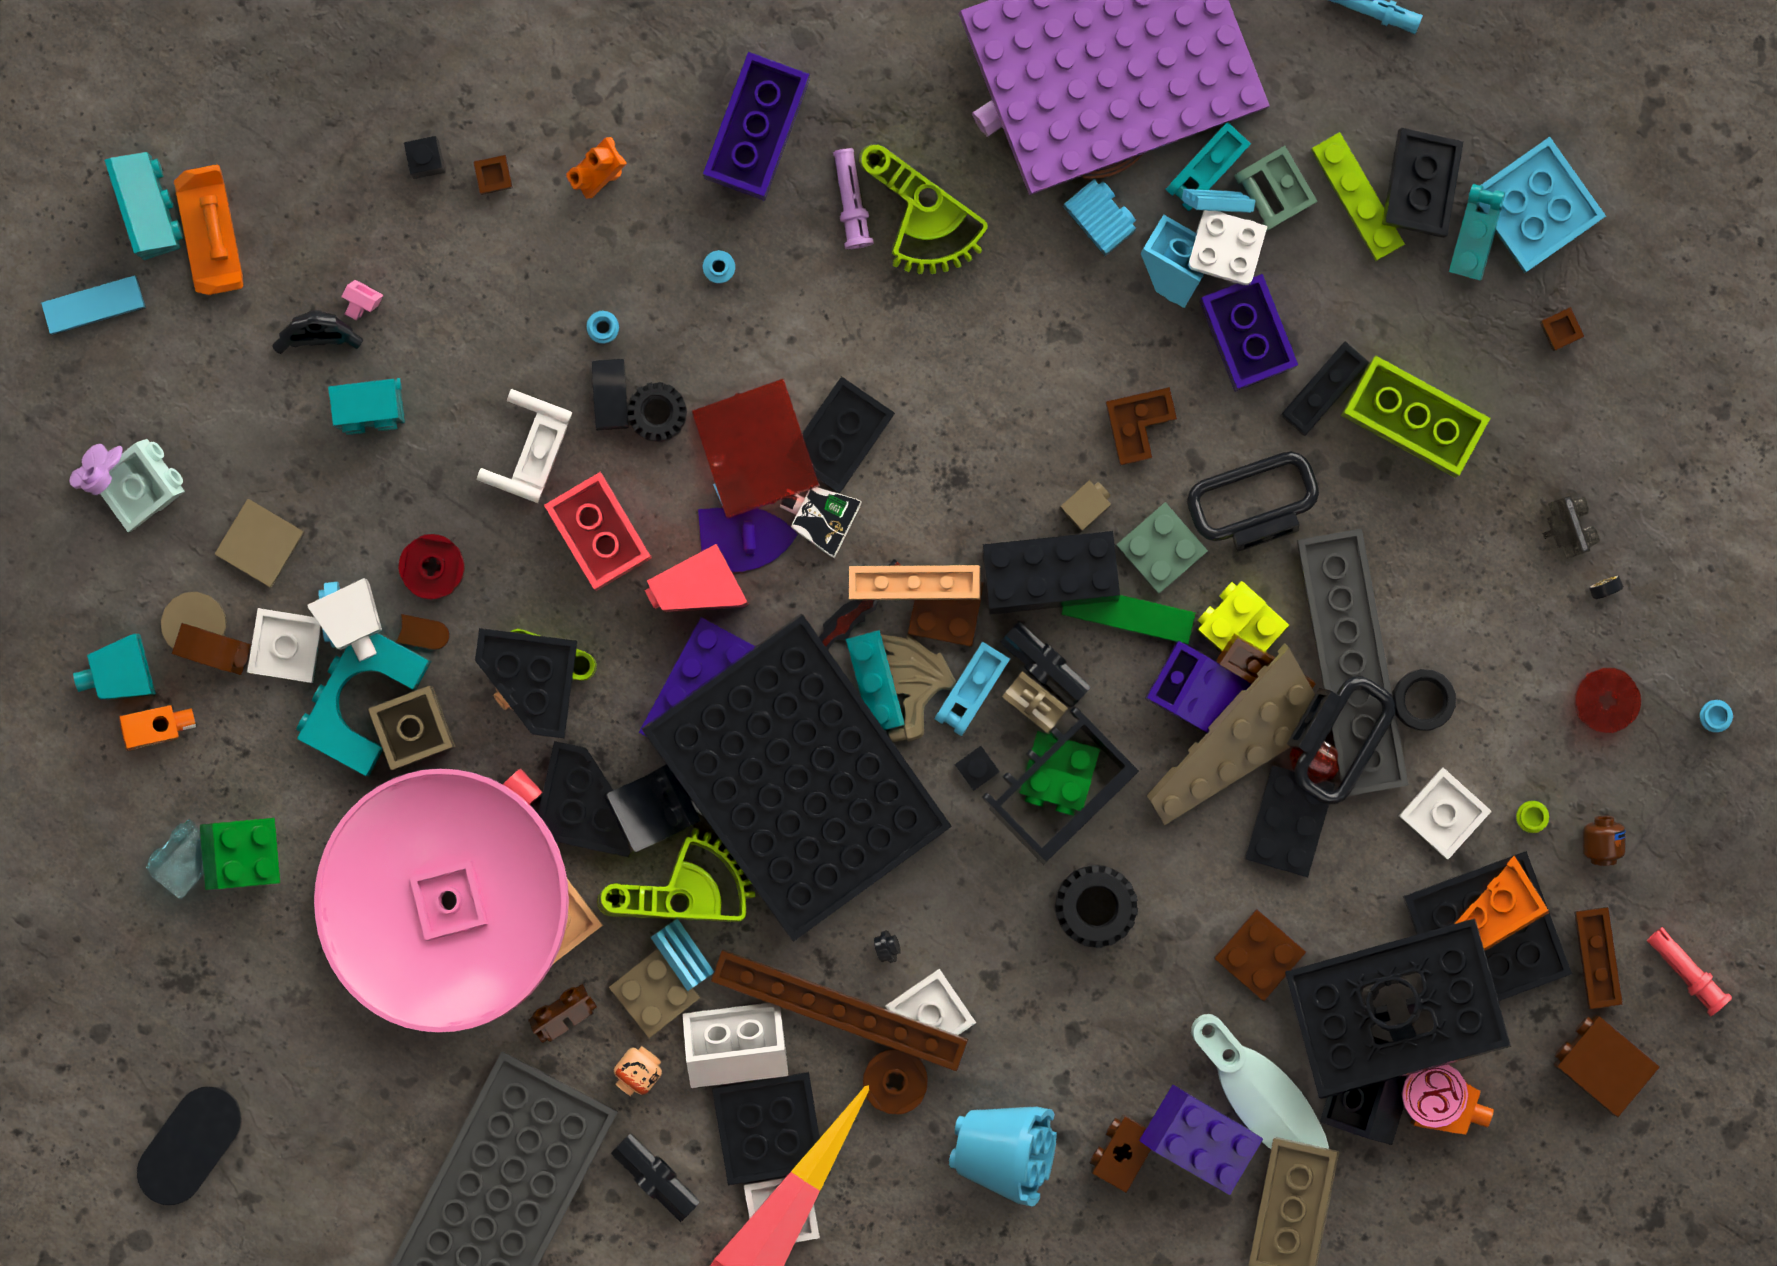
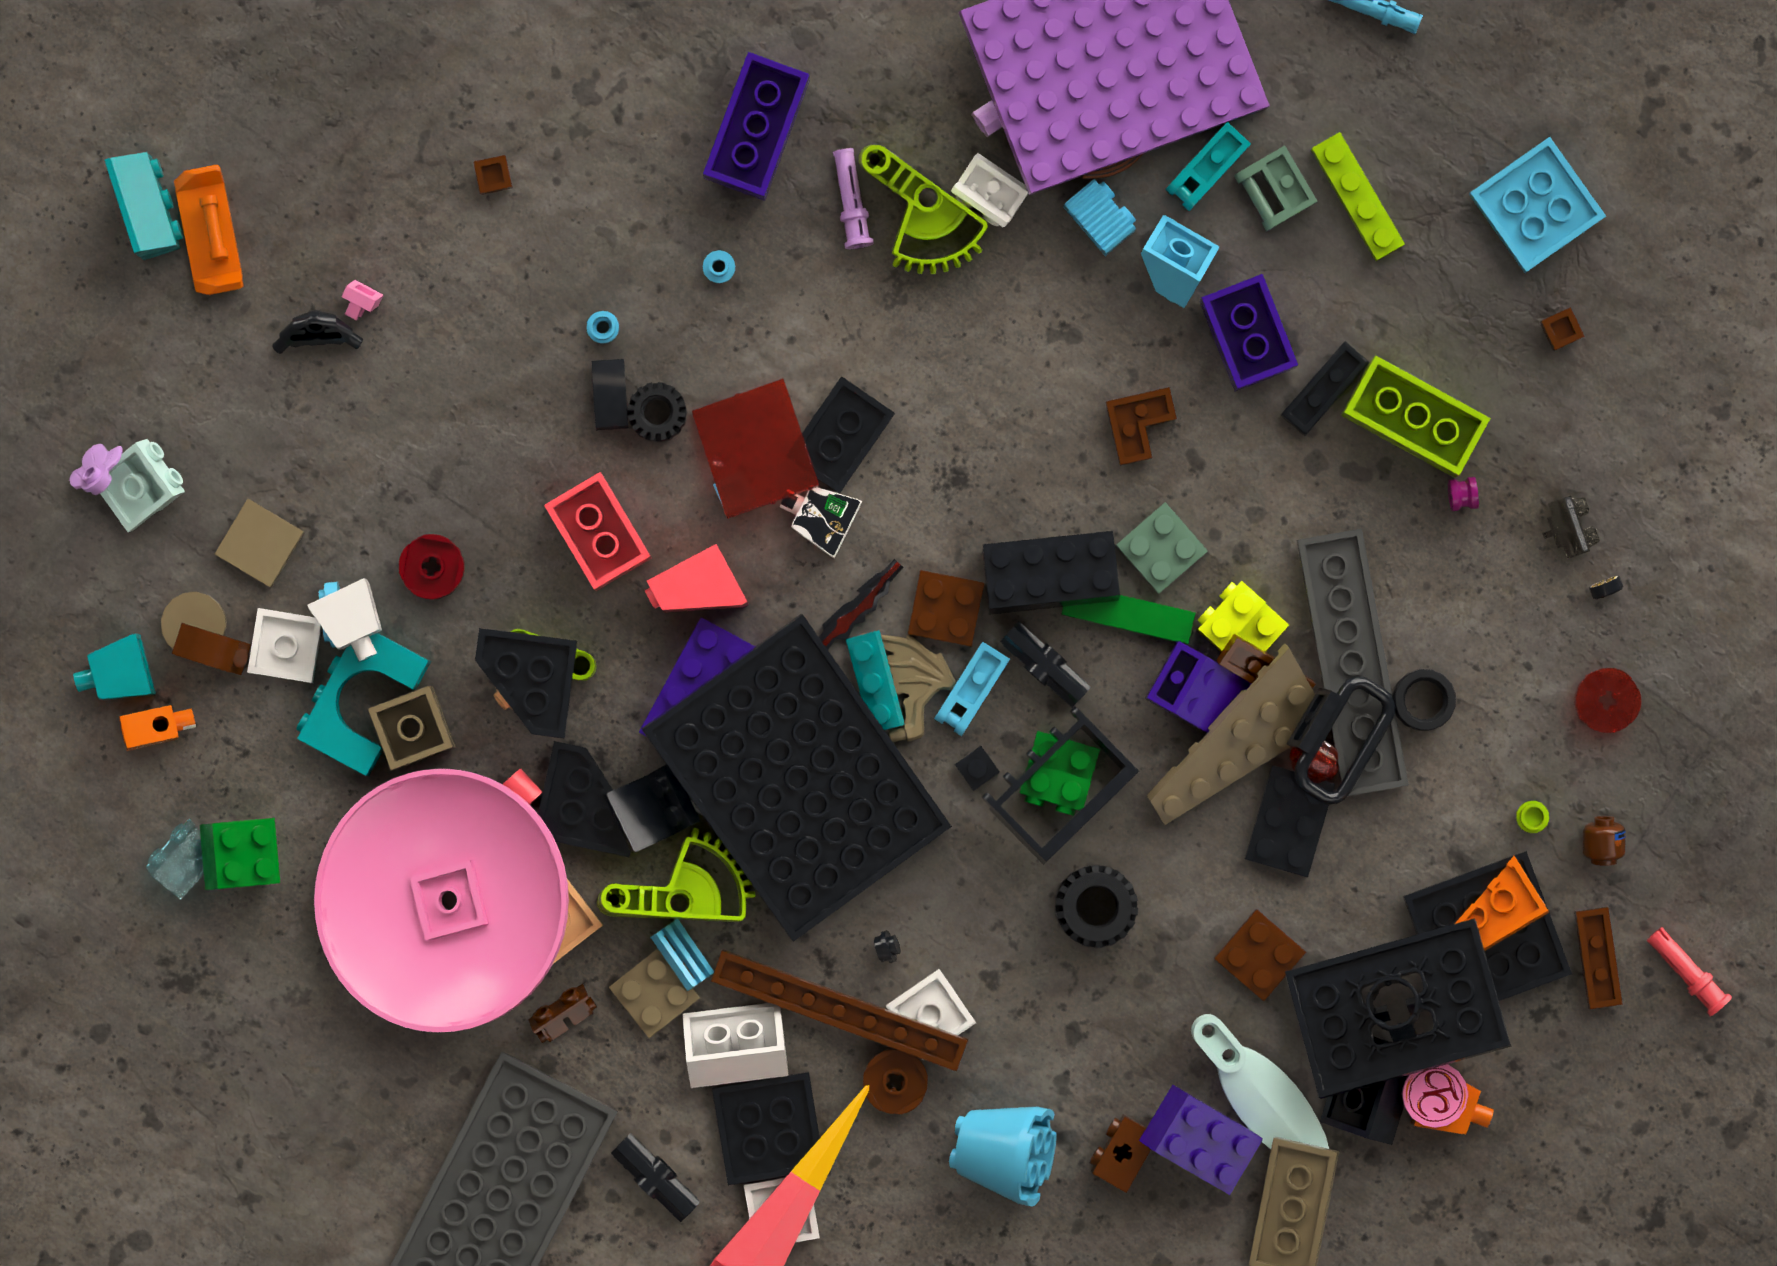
medium azure tile [41,275,146,335] -> none
black tile [137,1087,242,1205] -> none
teal brick [328,378,405,435] -> none
reddish brown piece [396,614,449,650] -> none
black brick [404,136,446,179] -> none
white plate [477,389,572,503] -> none
orange hips [566,137,627,199] -> none
light nougat head [614,1046,662,1096] -> none
dark purple shield [698,507,798,572] -> none
light nougat plate [849,565,980,600] -> none
dark tan hips [1002,671,1068,734] -> none
dark tan brick [1059,480,1111,532] -> none
medium azure tile [1182,189,1255,213] -> none
black bar [1187,451,1319,552] -> none
white bracket [1189,210,1267,285] -> none
black plate [1382,128,1464,238] -> none
white tile [1398,767,1491,860] -> none
teal plate [1449,184,1505,280] -> none
reddish brown brick [1553,1015,1660,1117] -> none
medium azure plate [1699,700,1733,732] -> none
none -> white bracket [951,153,1028,227]
none -> magenta wheel [1448,477,1479,512]

